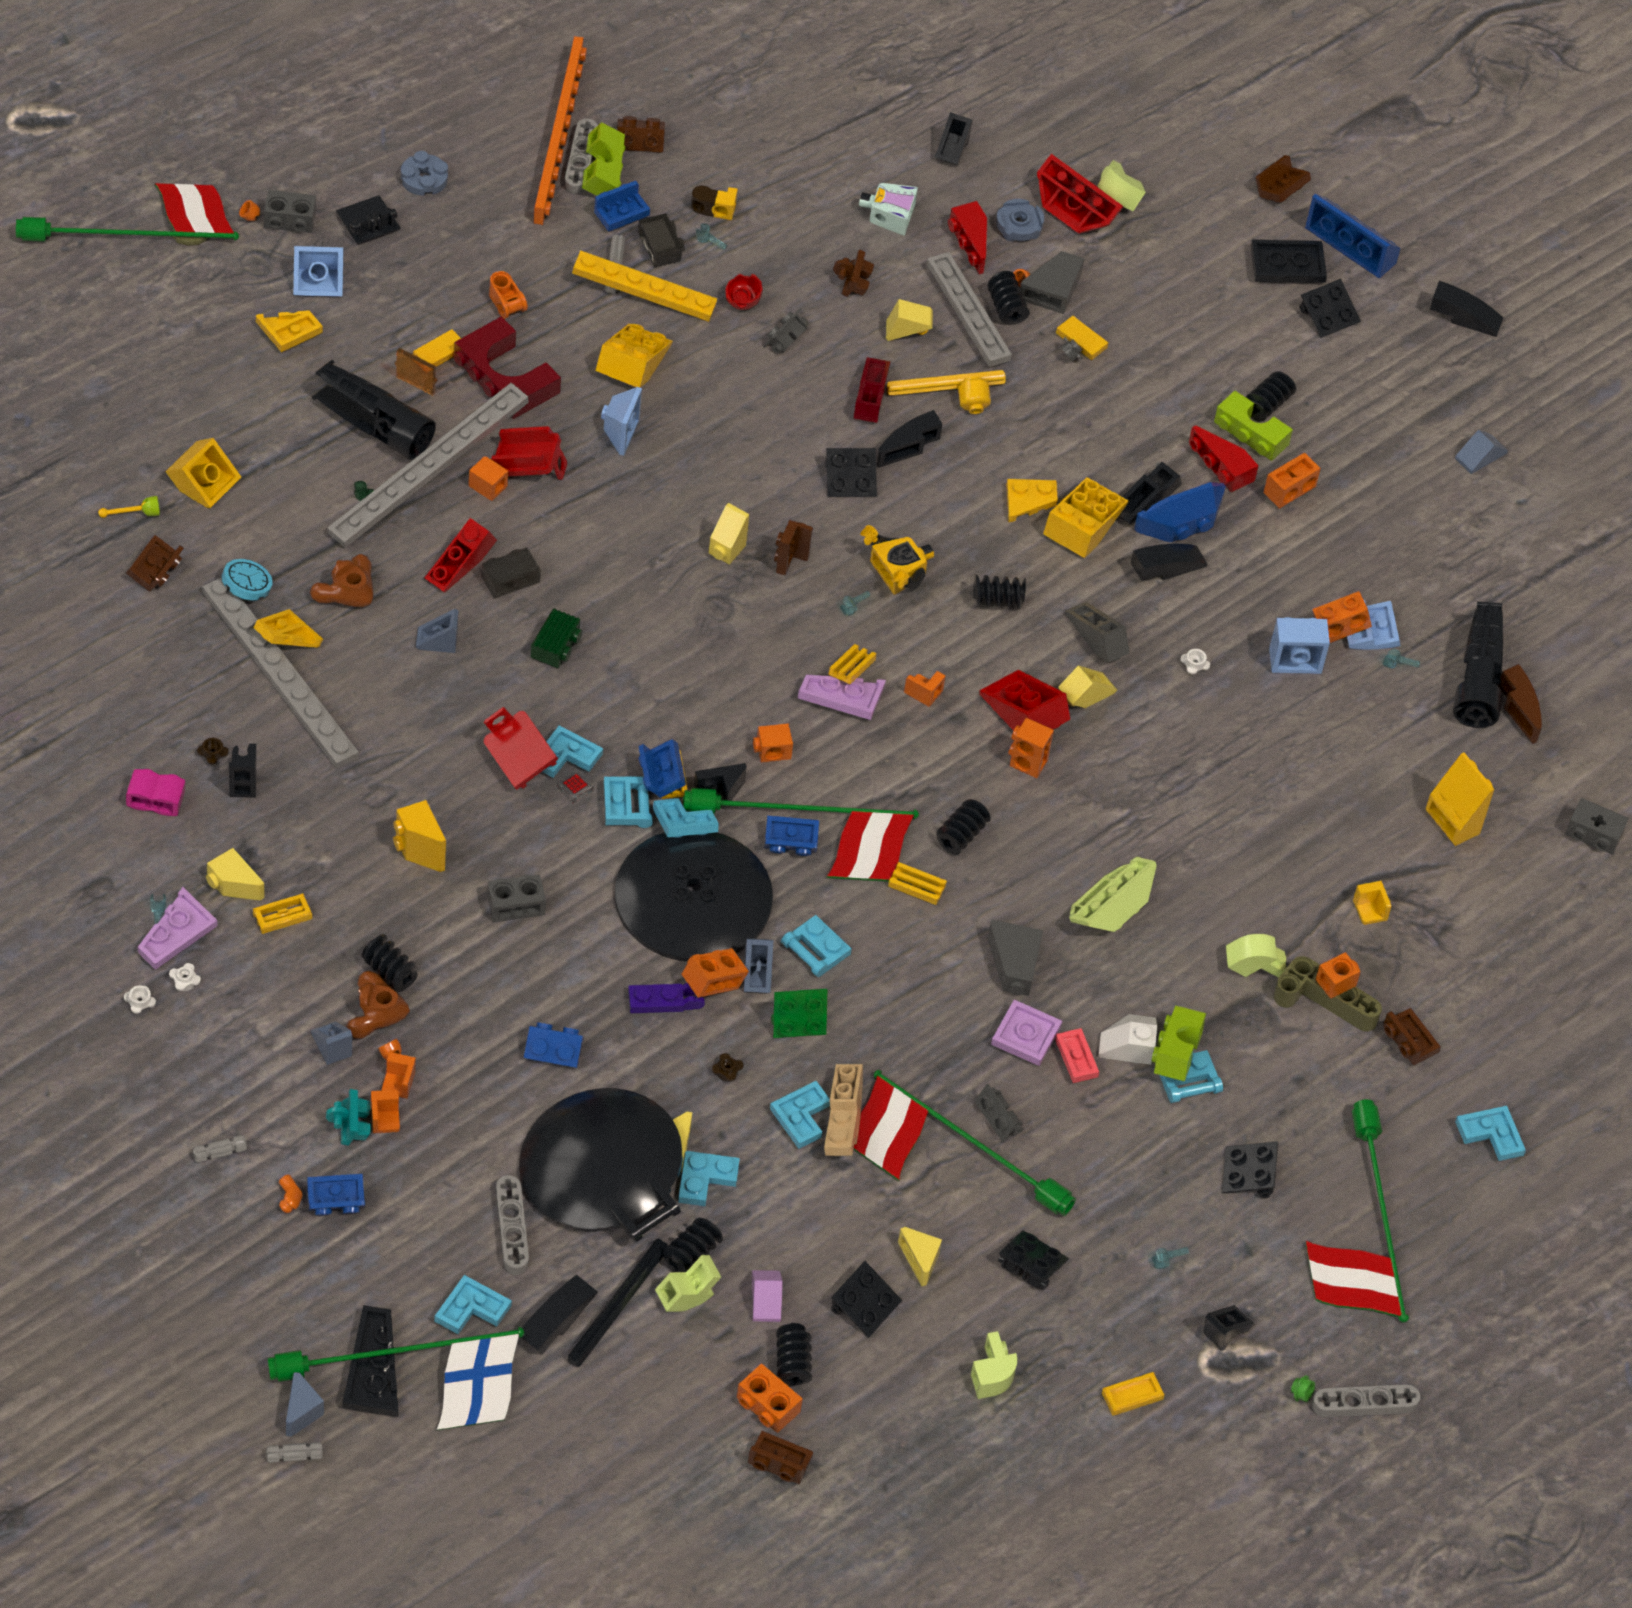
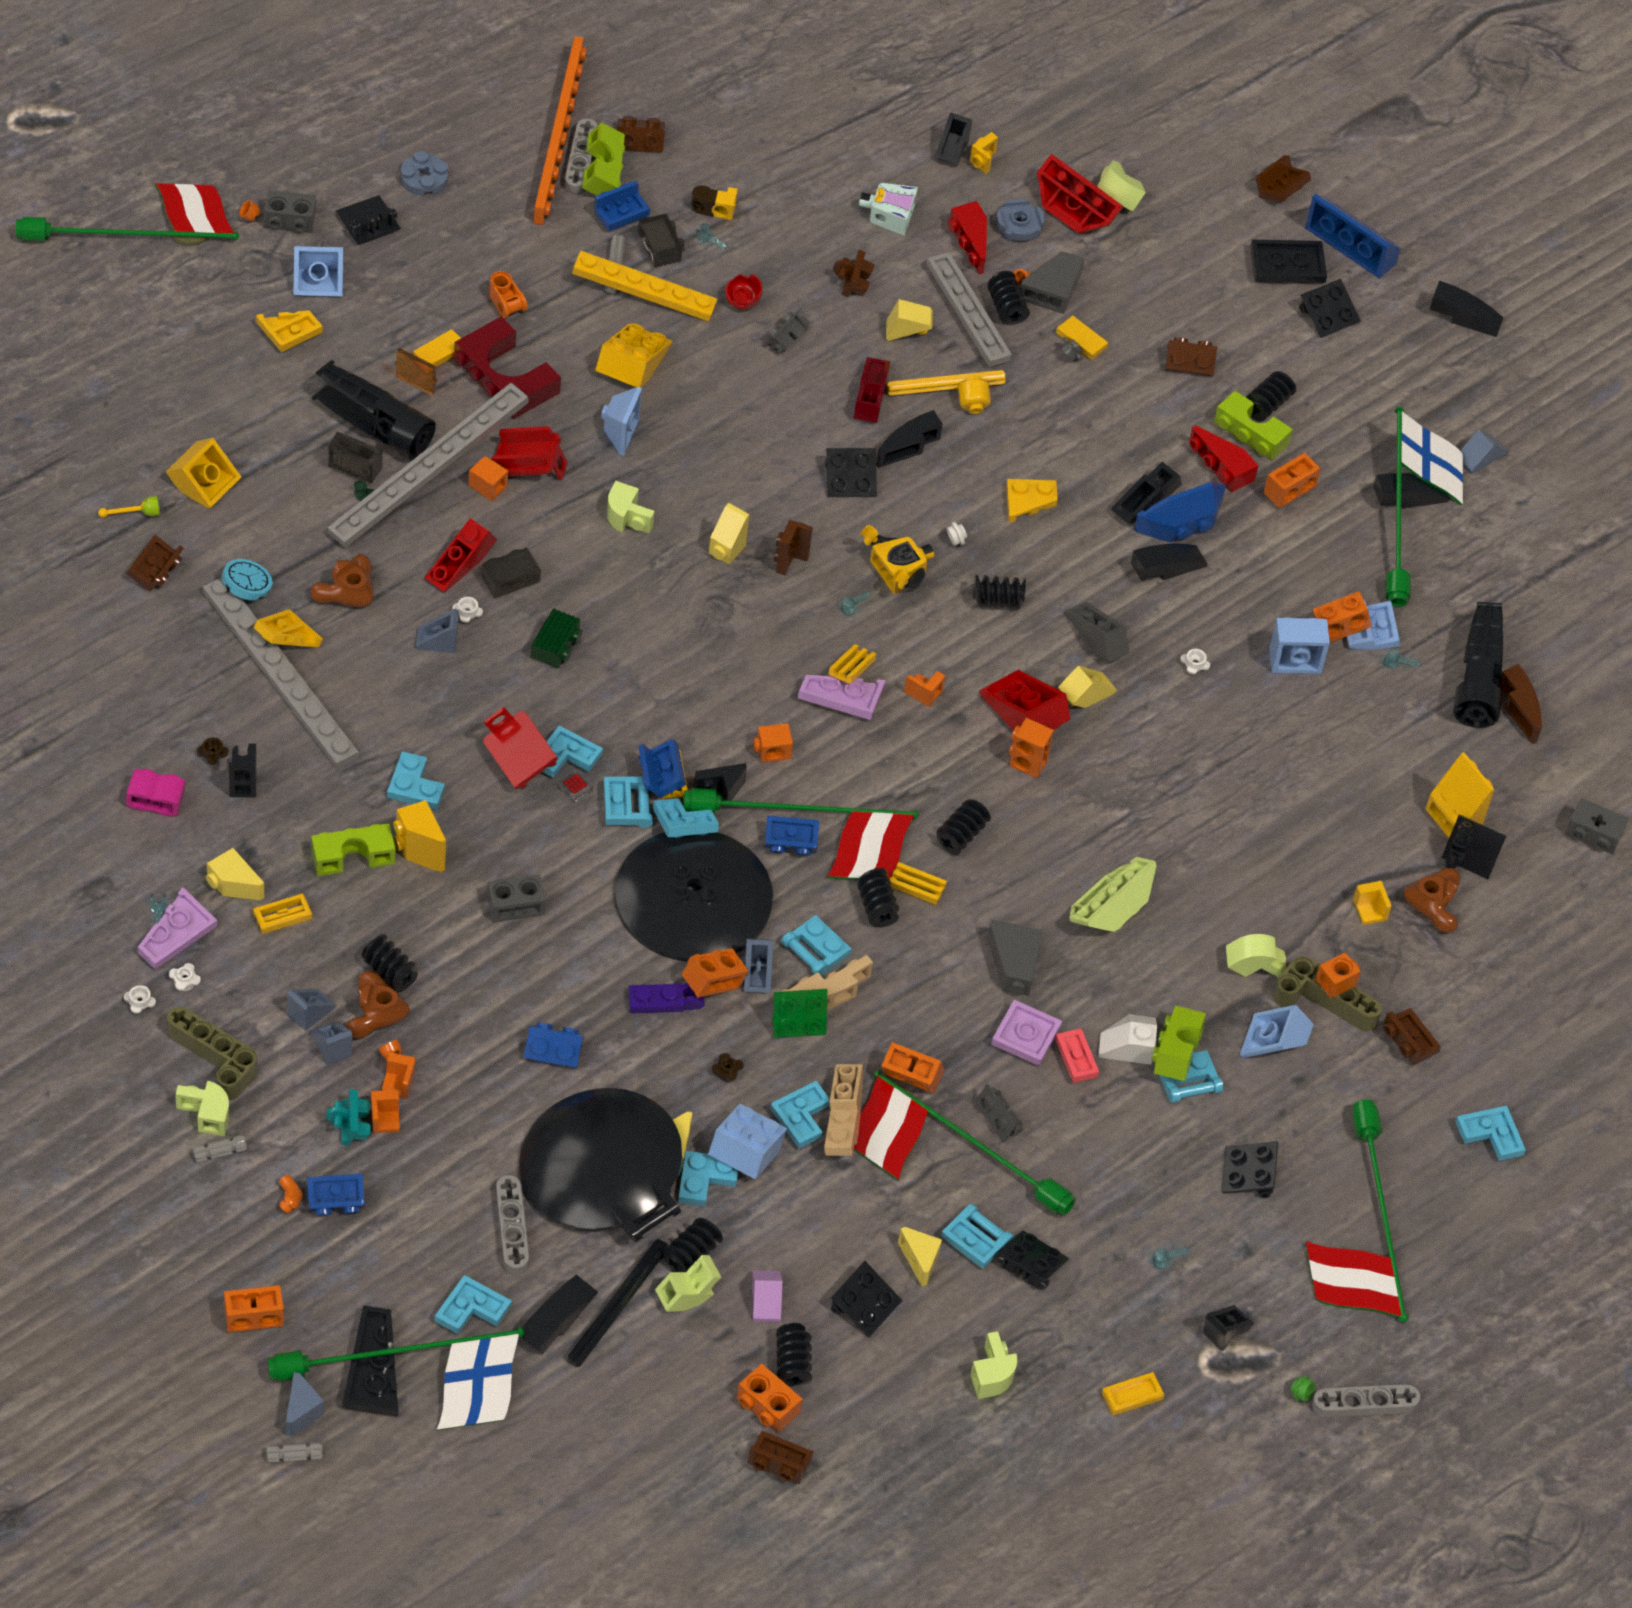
yellow slope [1043,477,1128,558] -> none
none -> olive beam [167,1007,257,1101]
none -> yellowish green brick [176,1081,229,1136]
none -> orange brick [224,1285,284,1333]
none -> sand blue slope [287,989,336,1031]
none -> lime arch [311,823,396,876]
none -> clear smoke brick [328,432,383,484]
none -> medium azure plate [387,751,445,810]
none -> white plate [453,597,483,623]
none -> yellowish green brick [607,481,655,534]
none -> light blue brick [708,1104,787,1179]
none -> tan slope [773,955,873,1012]
none -> black piece [857,868,899,928]
none -> orange brick [881,1042,945,1094]
none -> medium azure plate [941,1203,1014,1269]
none -> white plate [946,522,967,546]
none -> yellow bracket [970,132,998,174]
none -> reddish brown bracket [1165,337,1217,377]
none -> light blue slope [1240,1005,1314,1058]
none -> black slope [1373,473,1449,509]
none -> flag [1386,406,1463,607]
none -> dark orange head [1403,868,1460,933]
none -> black hinge [1441,814,1506,879]

